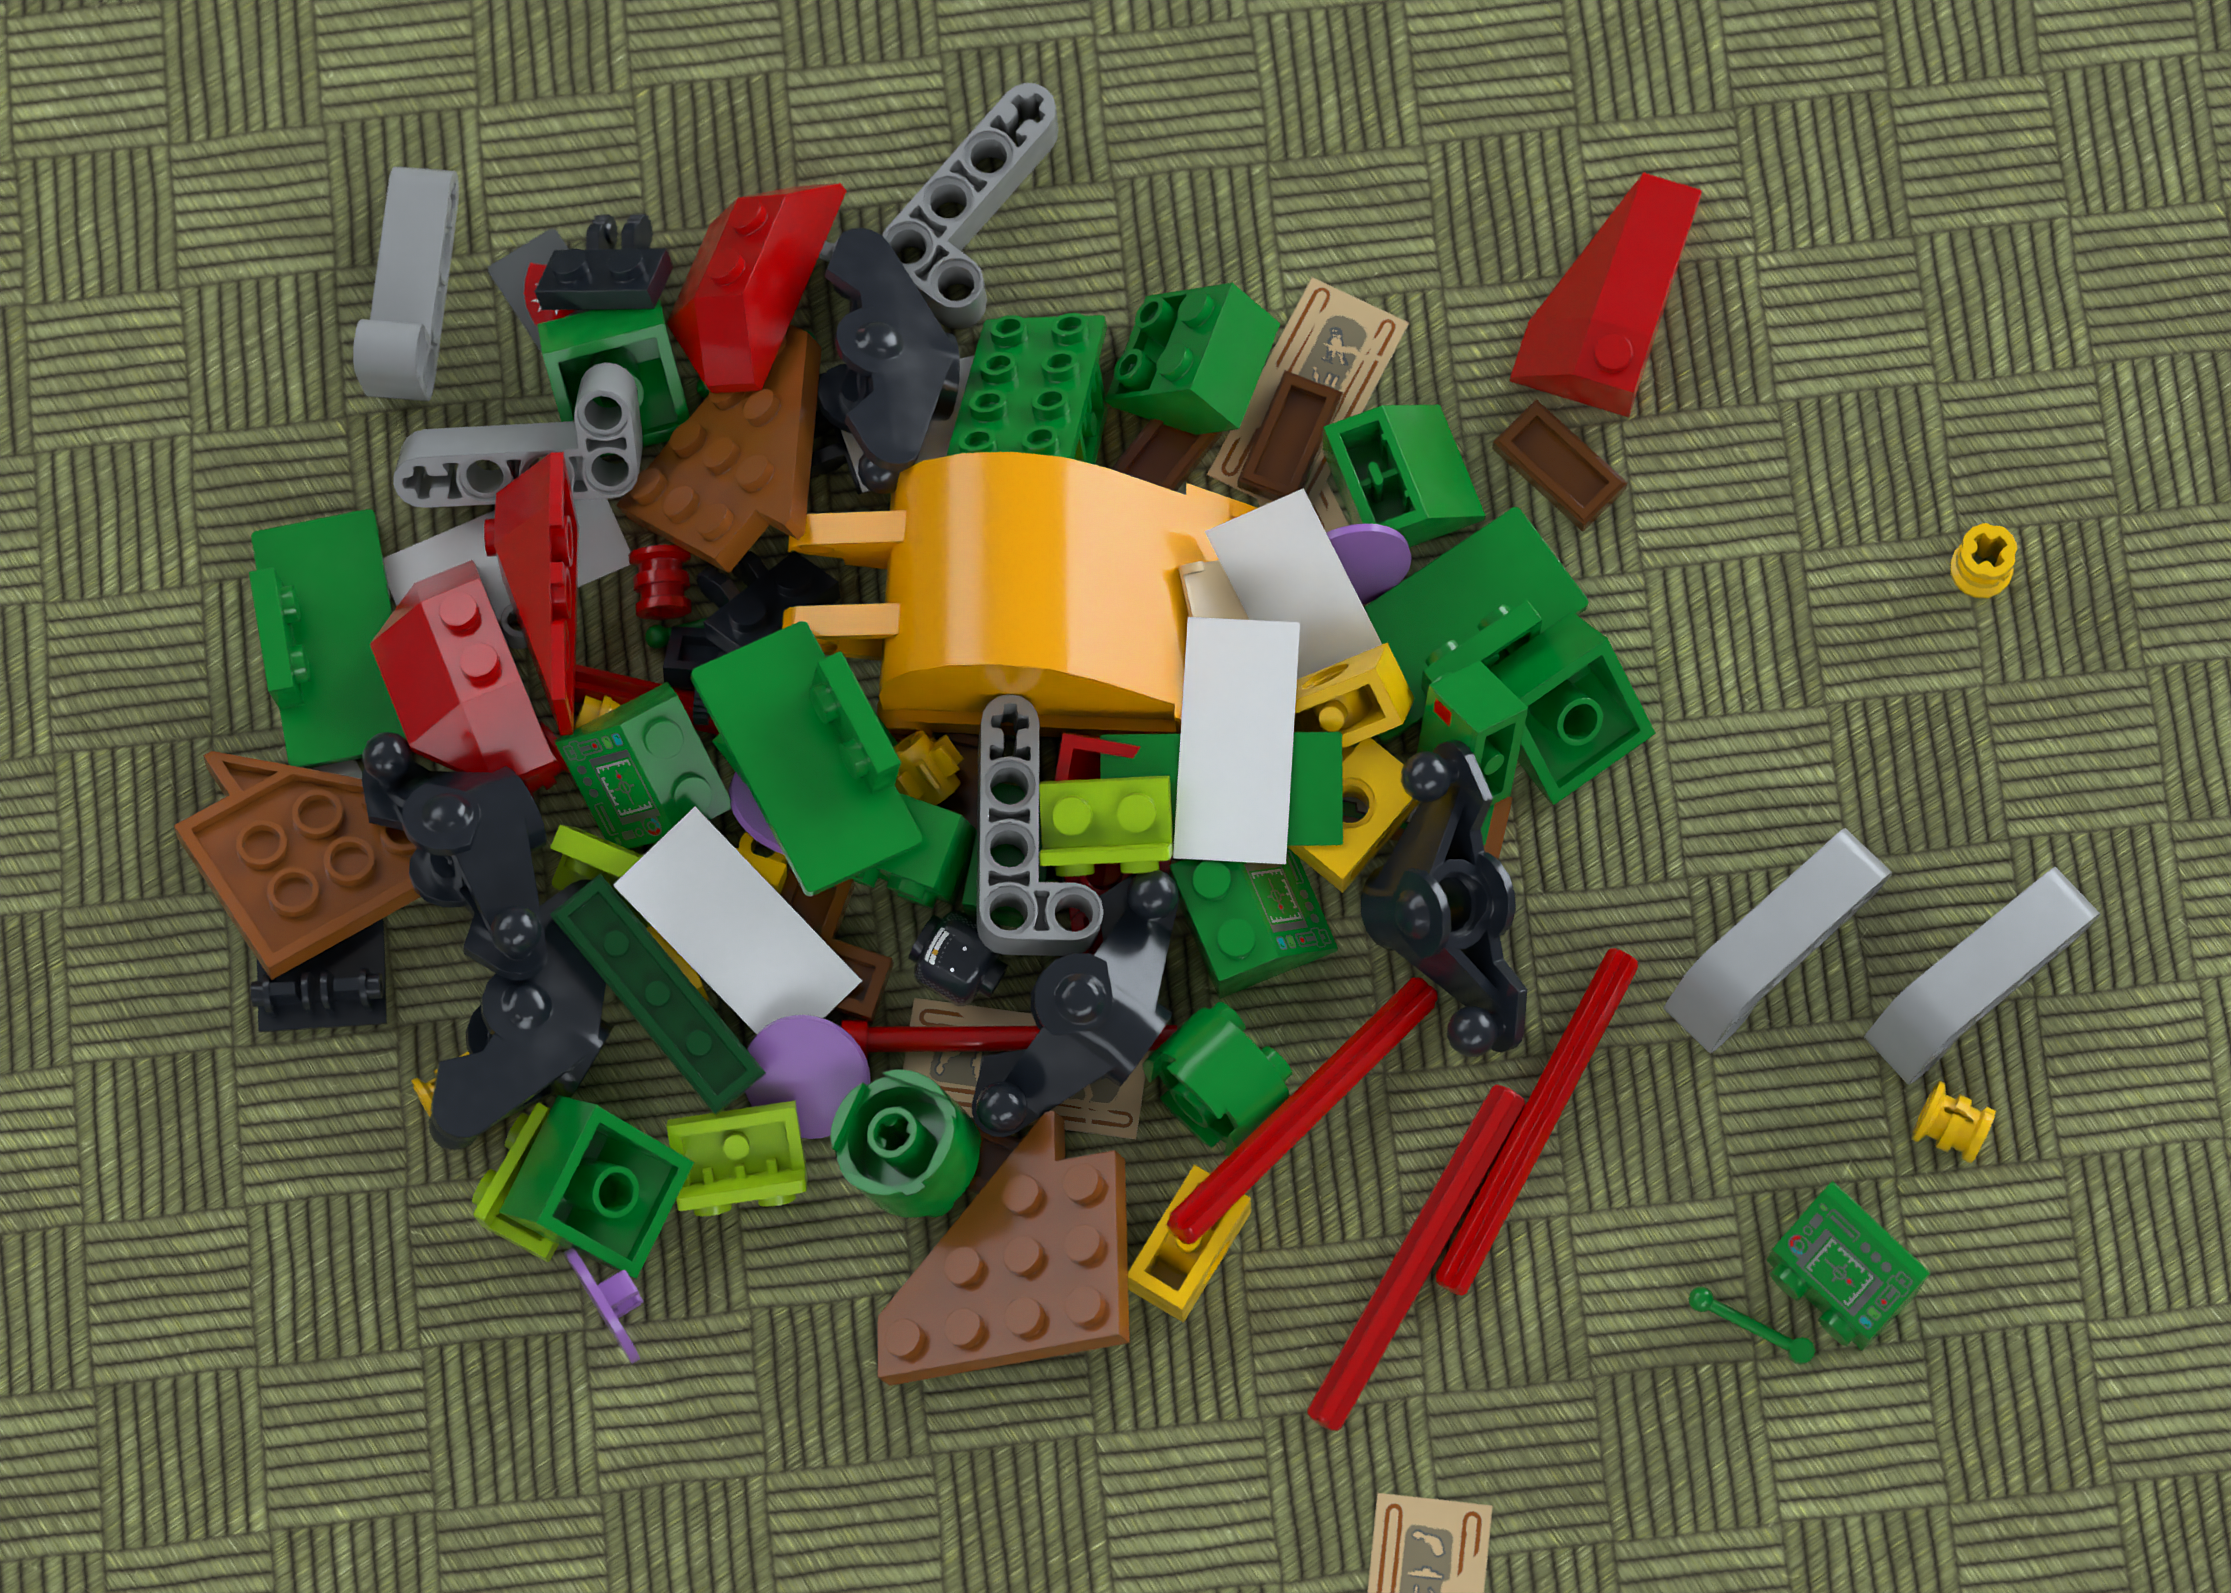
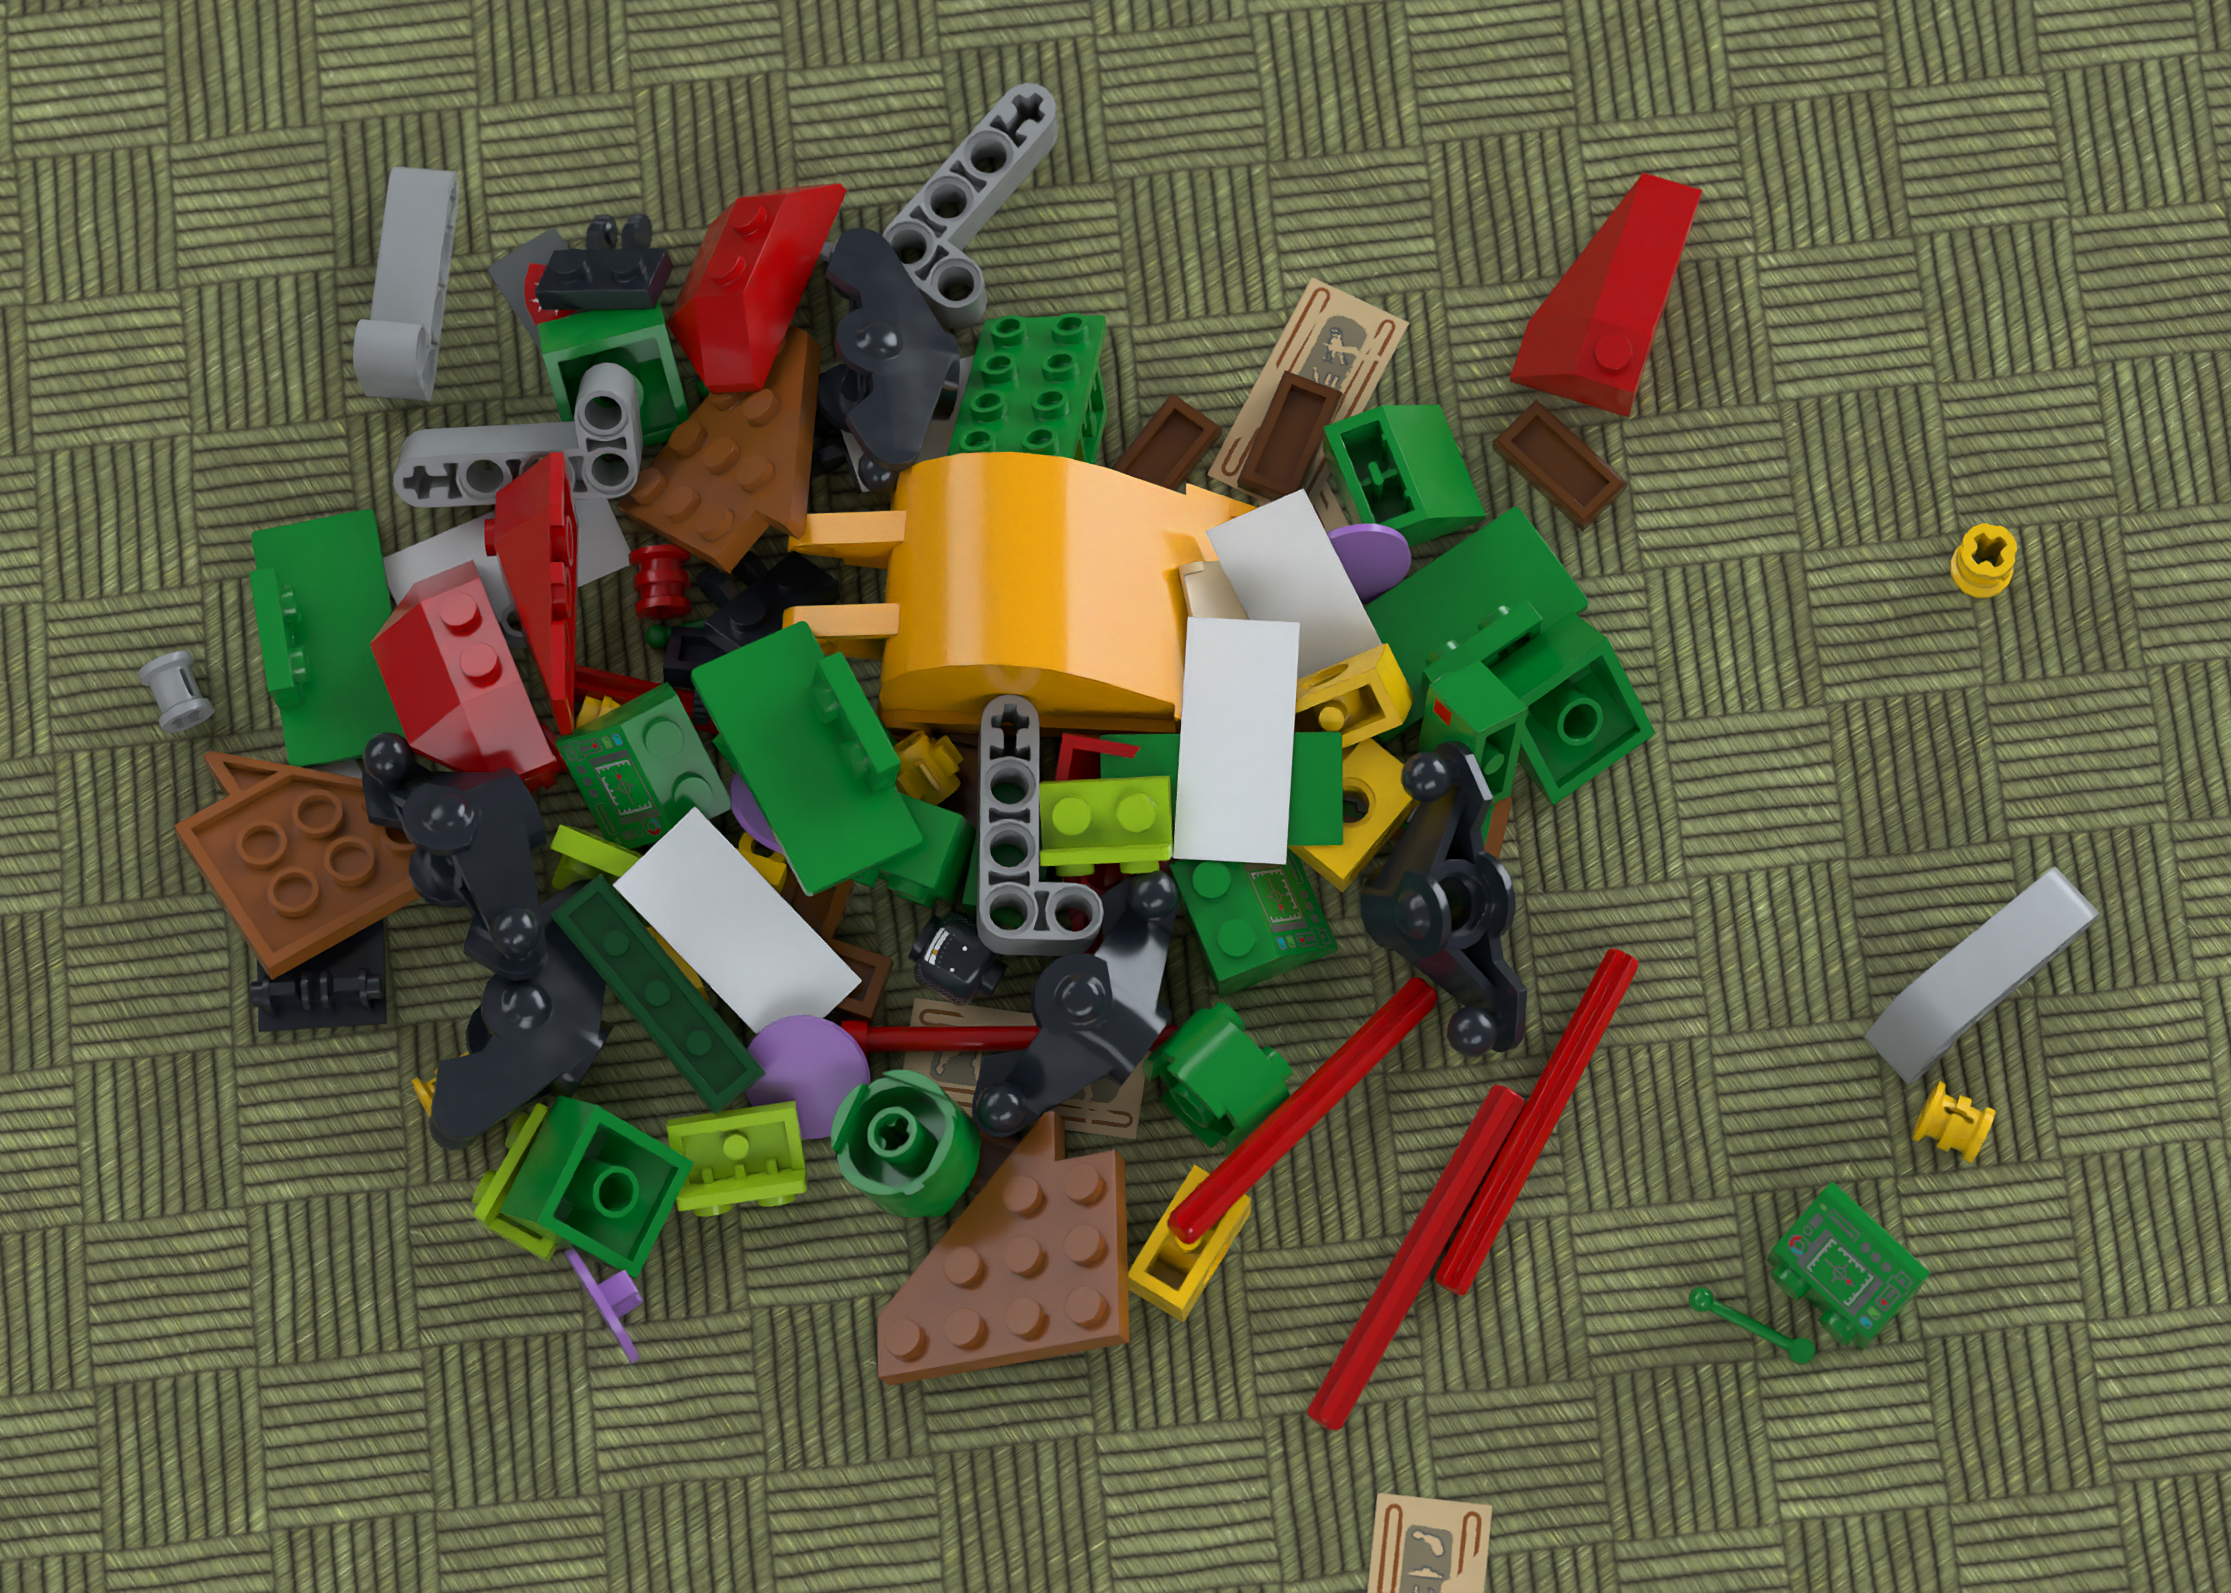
green slope [1104,283,1280,435] -> none
light grey beam [1663,828,1892,1054] -> none
none -> light grey bush [138,651,215,733]

